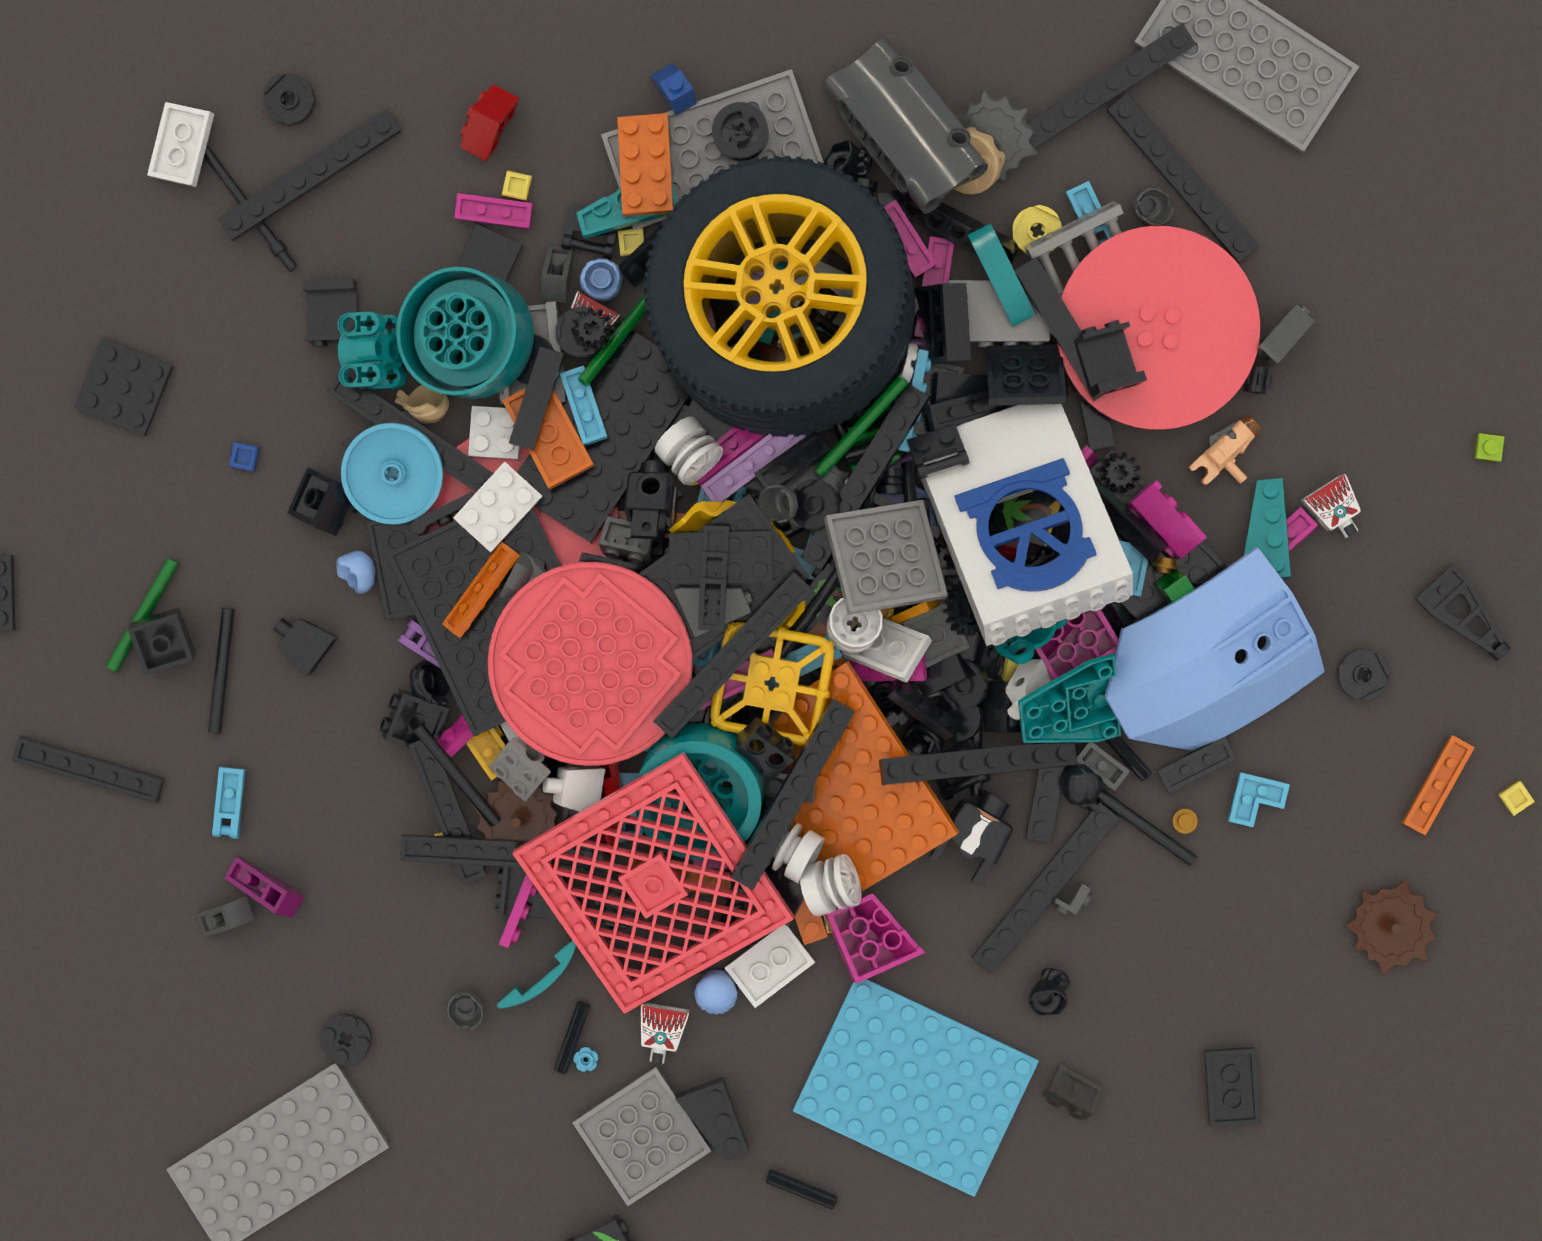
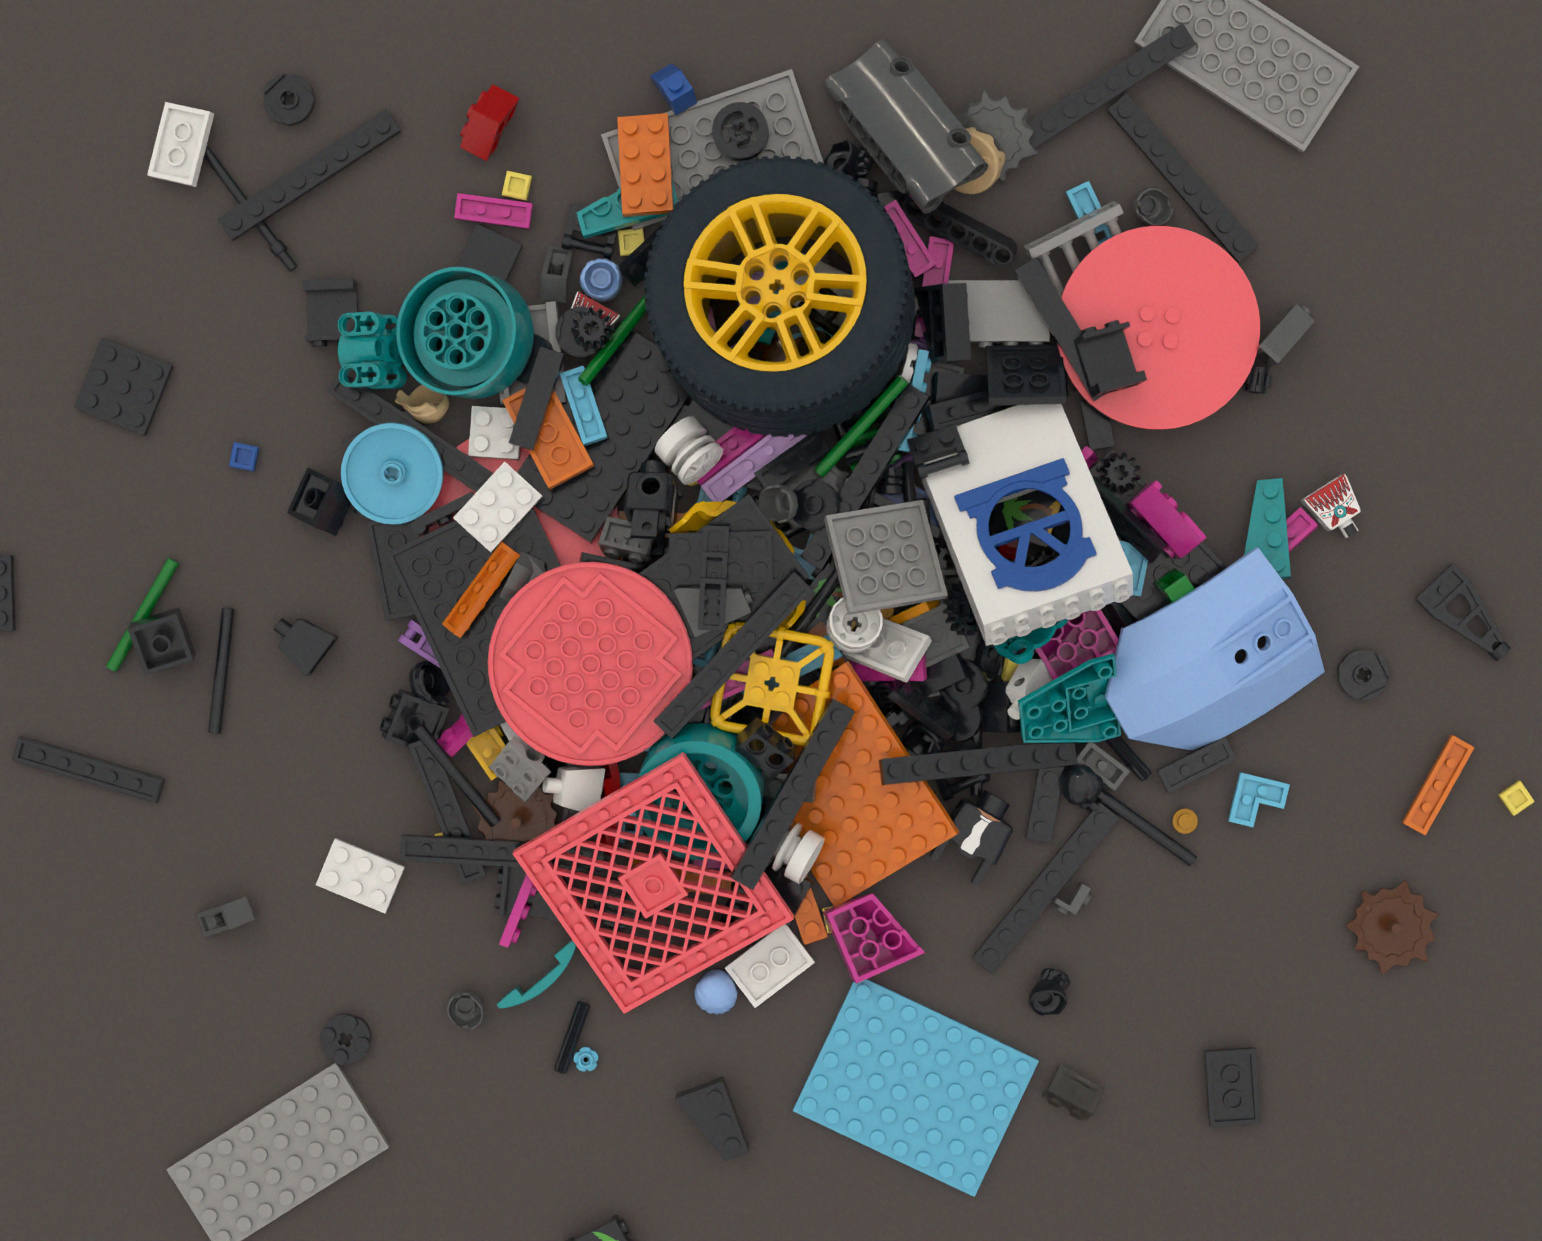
medium azure plate [212,767,246,839] -> none
magenta slope [224,856,304,918] -> none
light blue hair [336,551,376,594] -> none
light grey plate [572,1066,712,1206] -> none
torso [641,1002,690,1064] -> none
black axle [766,1170,837,1209] -> none
white wheel [800,854,861,917] -> none
teal slope [968,223,1035,326] -> none
light yellow plate [1012,205,1062,255] -> none
pearl gold plate [1152,557,1177,574] -> none
light nougat piece [1187,415,1262,486] -> none
lime plate [1474,433,1505,462] -> none
none -> white plate [316,838,405,913]

